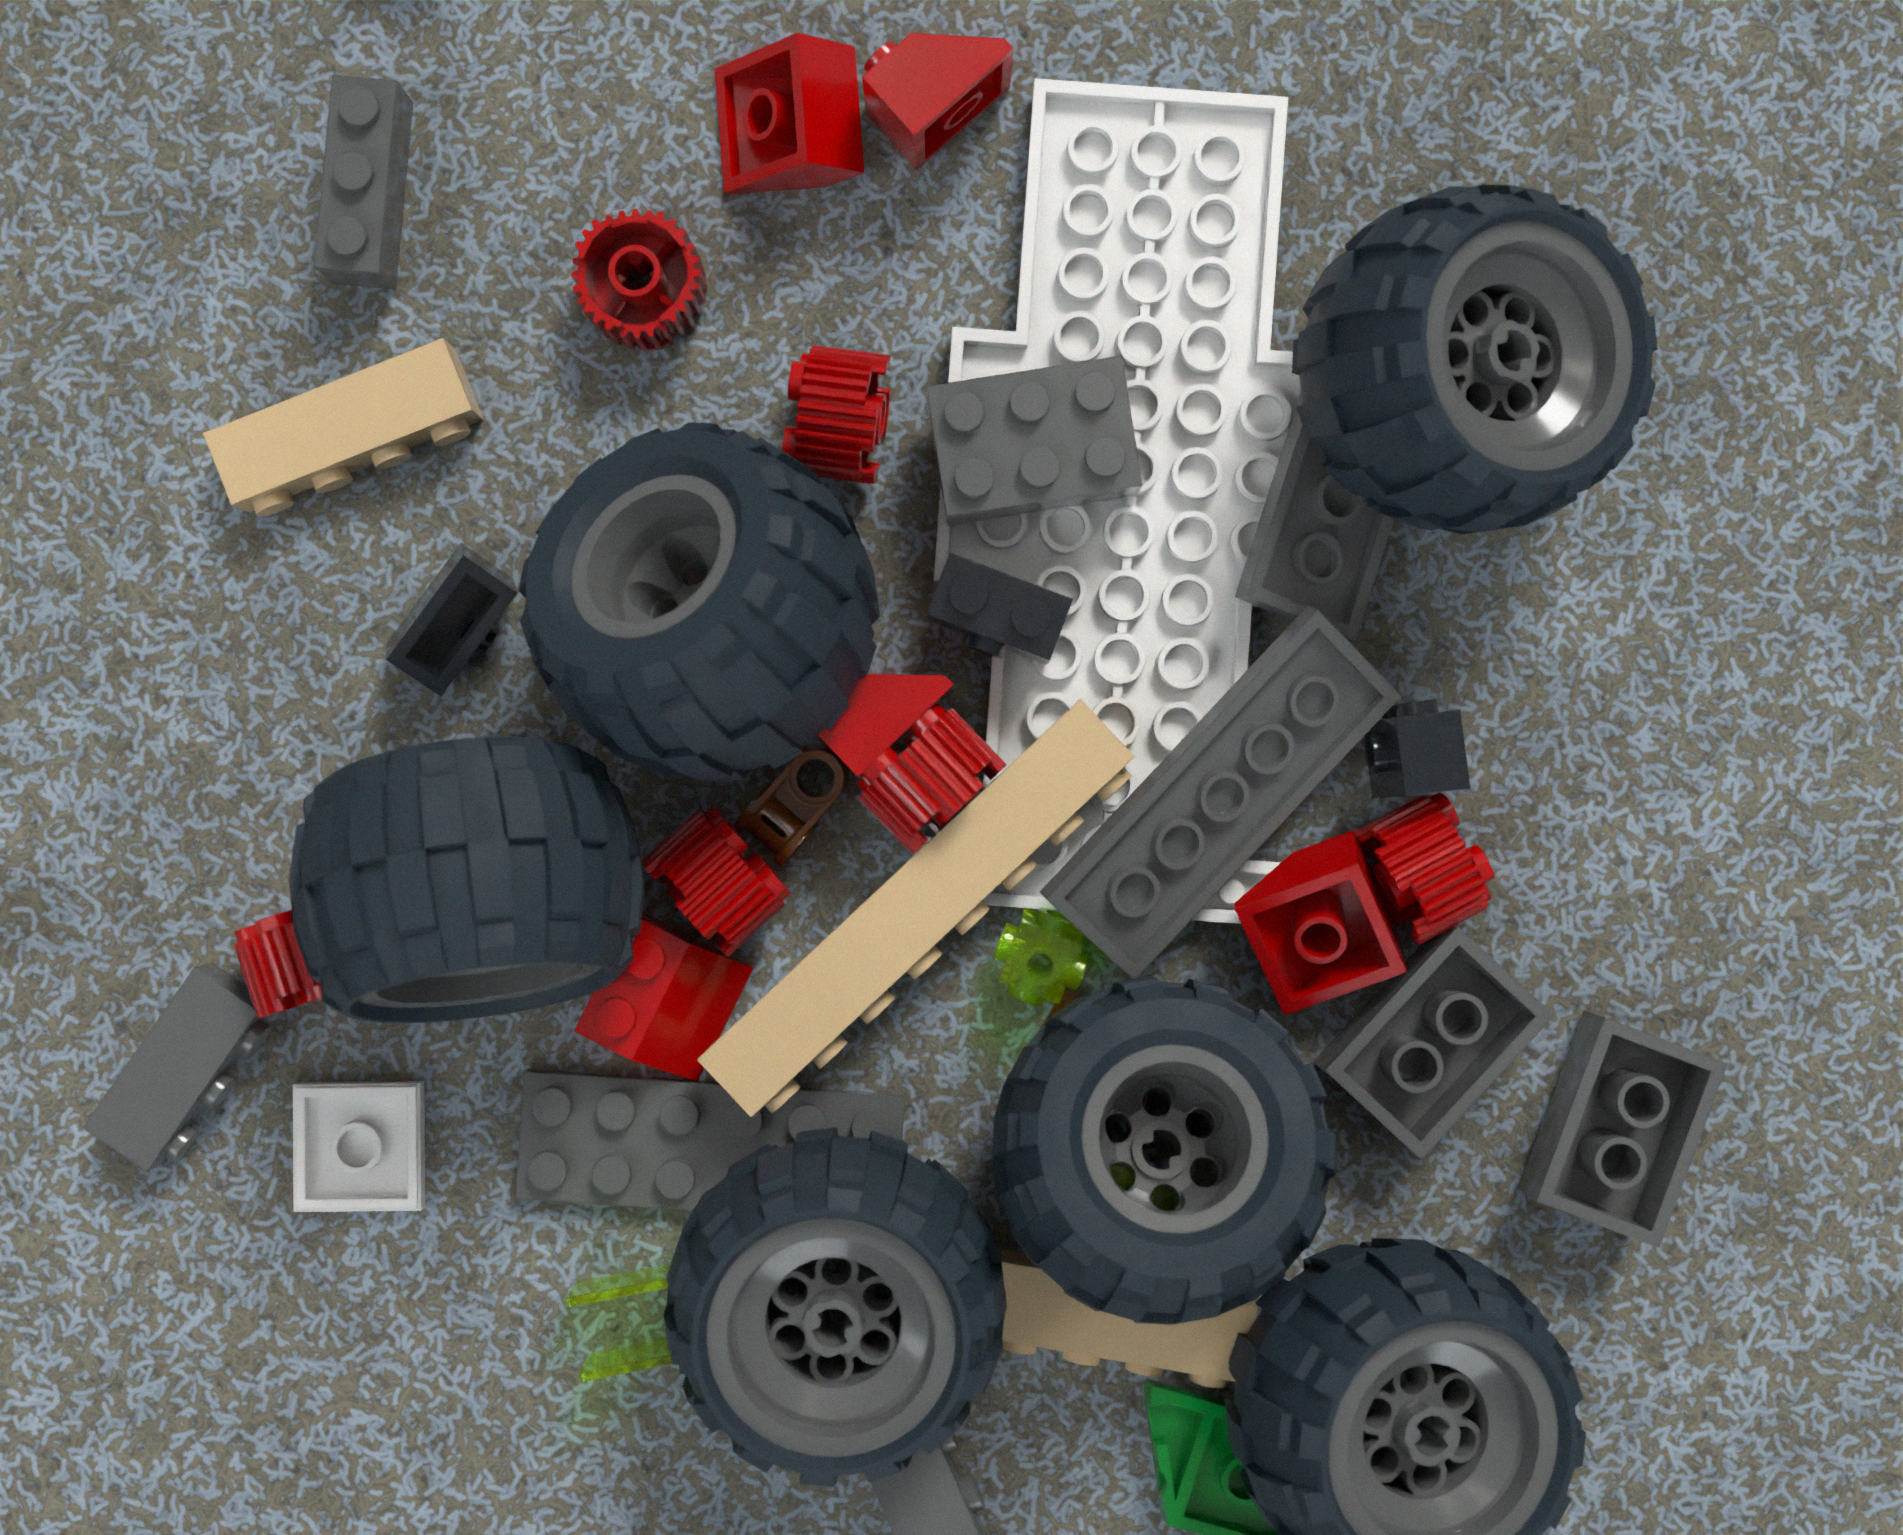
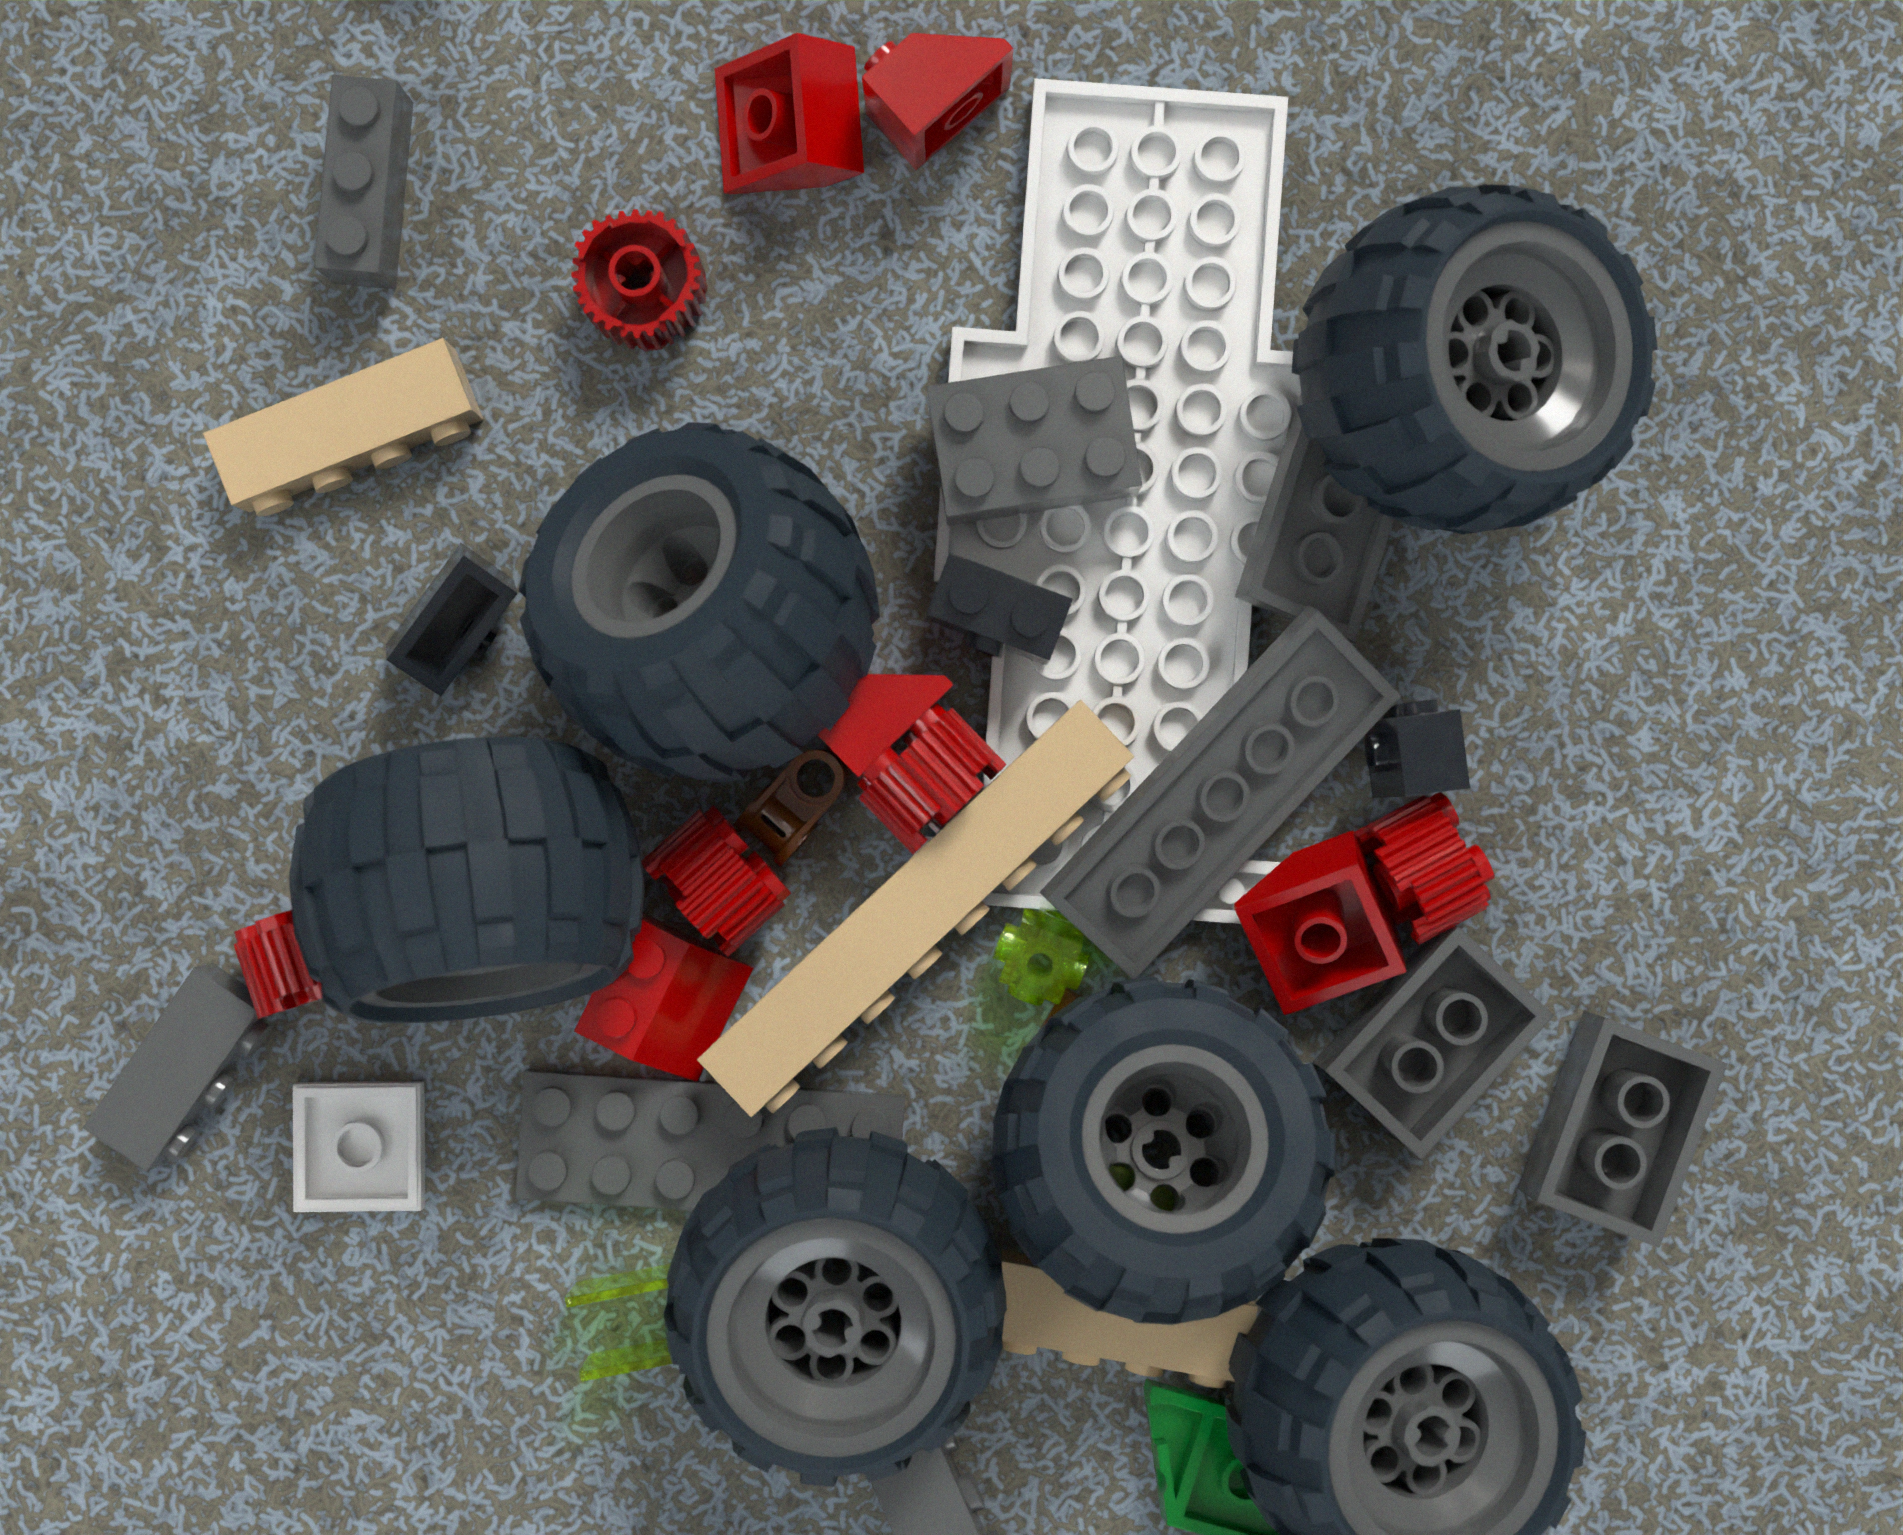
red brick [782,345,891,484] -> none

